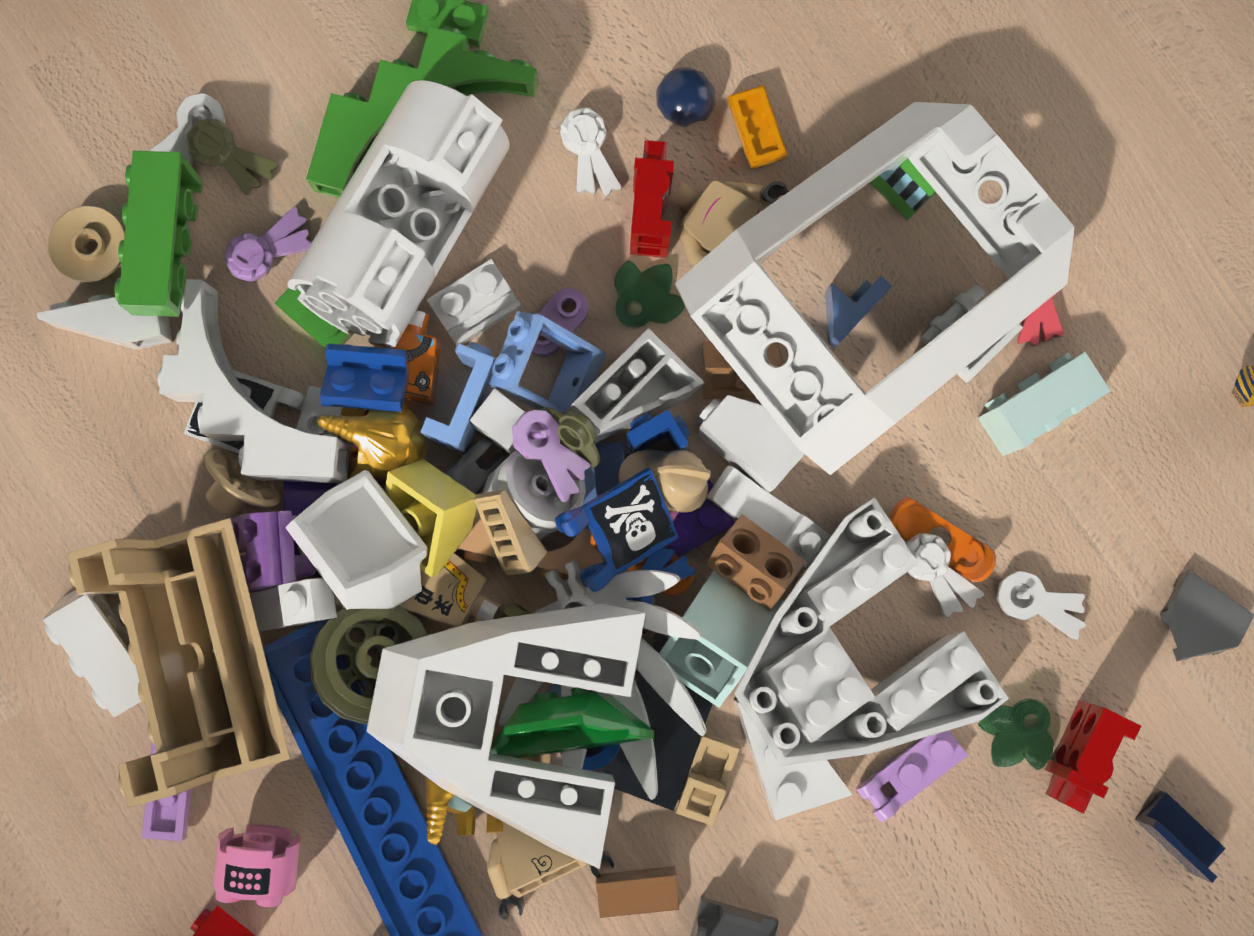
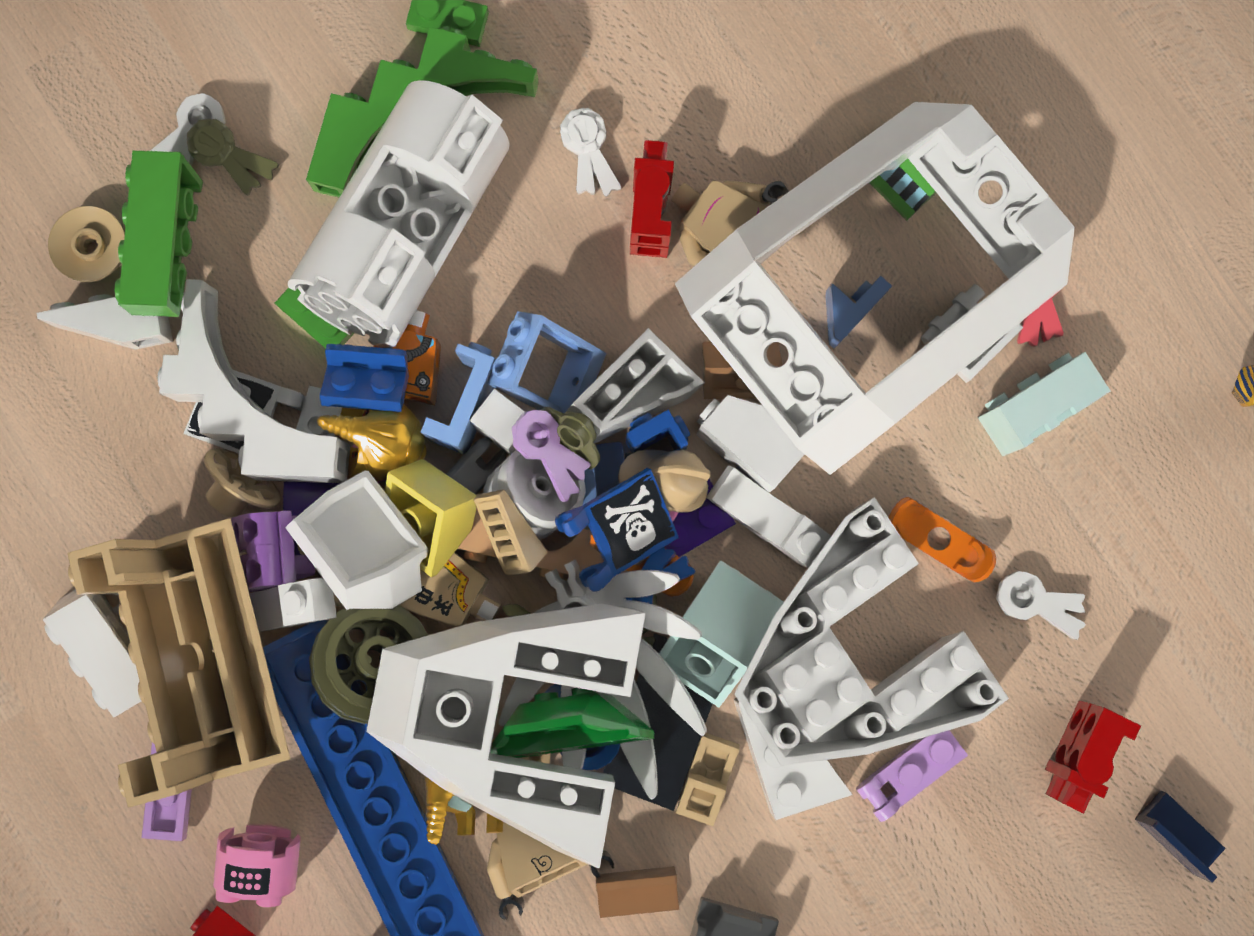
lavender piece [224,207,311,282] -> none
white plate [427,259,522,346] -> none
lavender plate [532,288,588,357] -> none
clear green plate [614,260,686,328] -> none
dark blue hair [656,67,716,127] -> none
medium nougat brick [706,514,807,611] -> none
light orange plate [727,85,788,170] -> none
white piece [906,533,985,618] -> none
clear green plate [978,698,1054,770] -> none
dark grey slope [1160,570,1254,661] -> none

